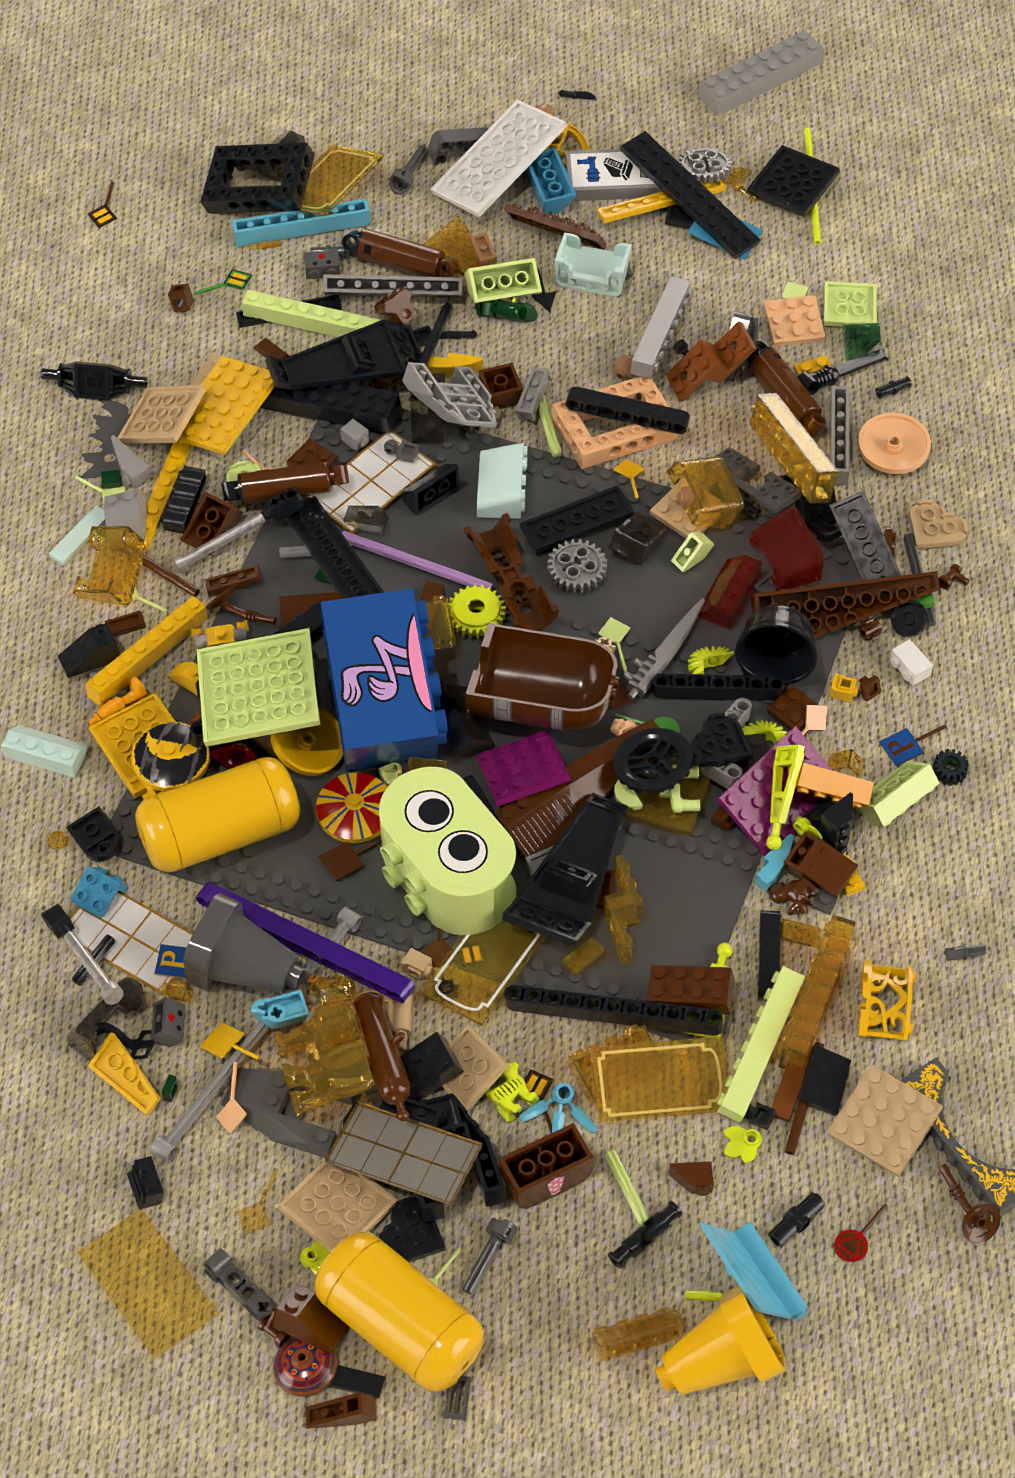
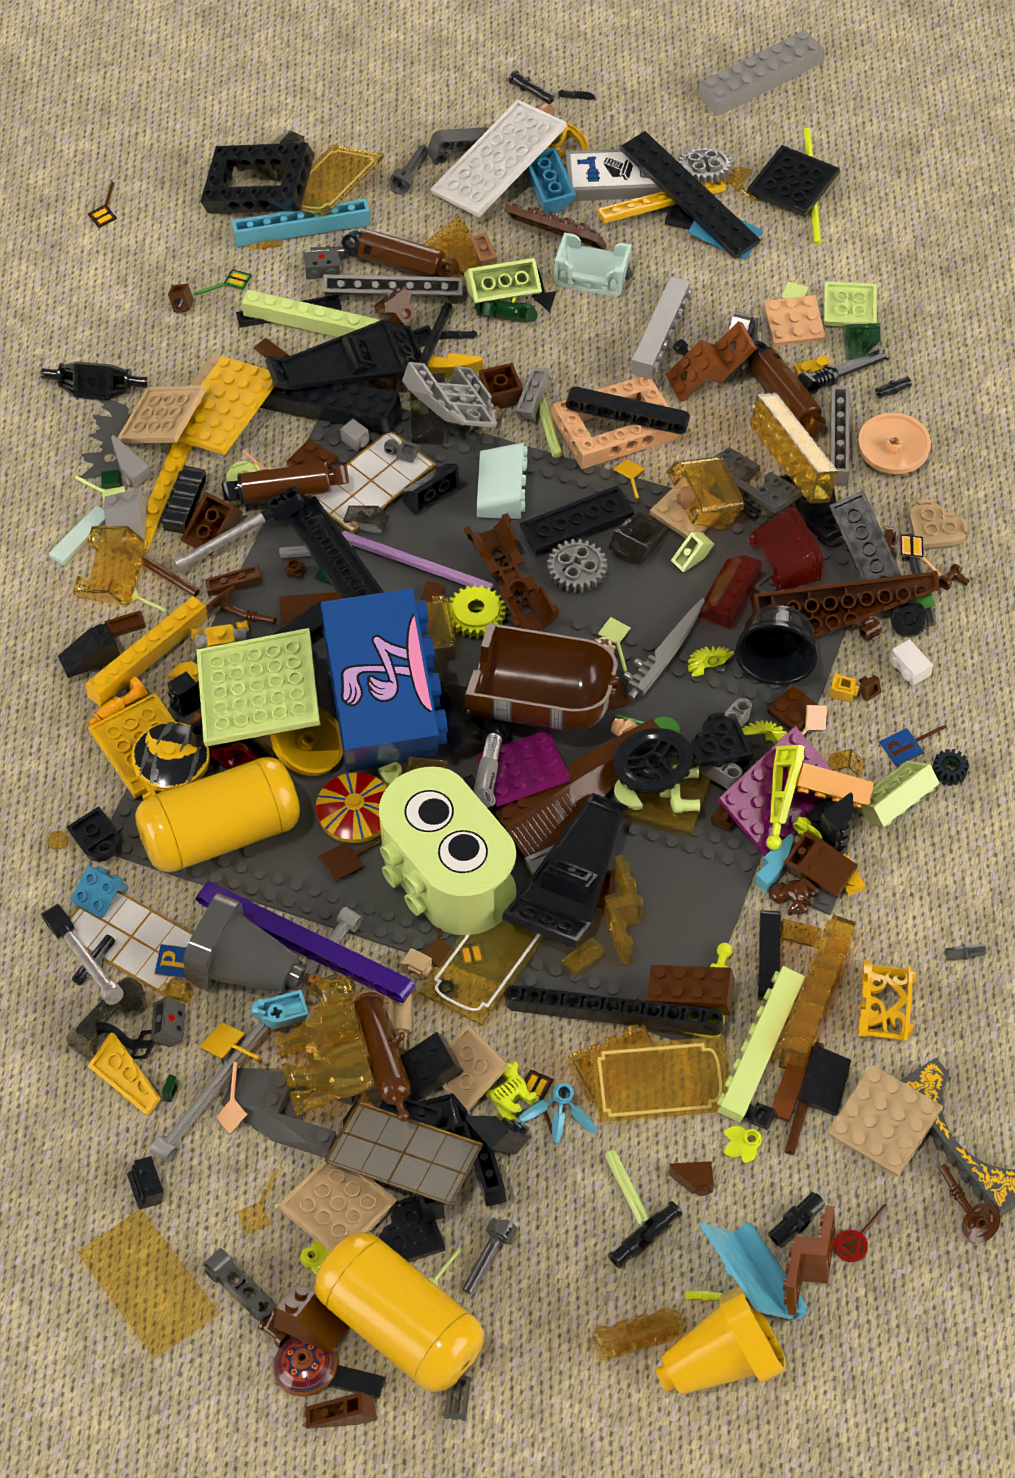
light aqua slope [1,725,90,778] -> none
reddish brown brick [499,1123,594,1209] -> none
medium nougat head [614,354,635,381] -> none
black beam [652,673,785,701] -> none
none -> black brick [167,671,201,716]
none -> reddish brown plate [284,559,305,578]
none -> black slope [465,1116,532,1155]
none -> piece [473,720,509,808]
none -> black pin [508,70,555,105]
none -> dark orange bracket [783,1205,836,1315]
none -> piece [900,534,942,577]

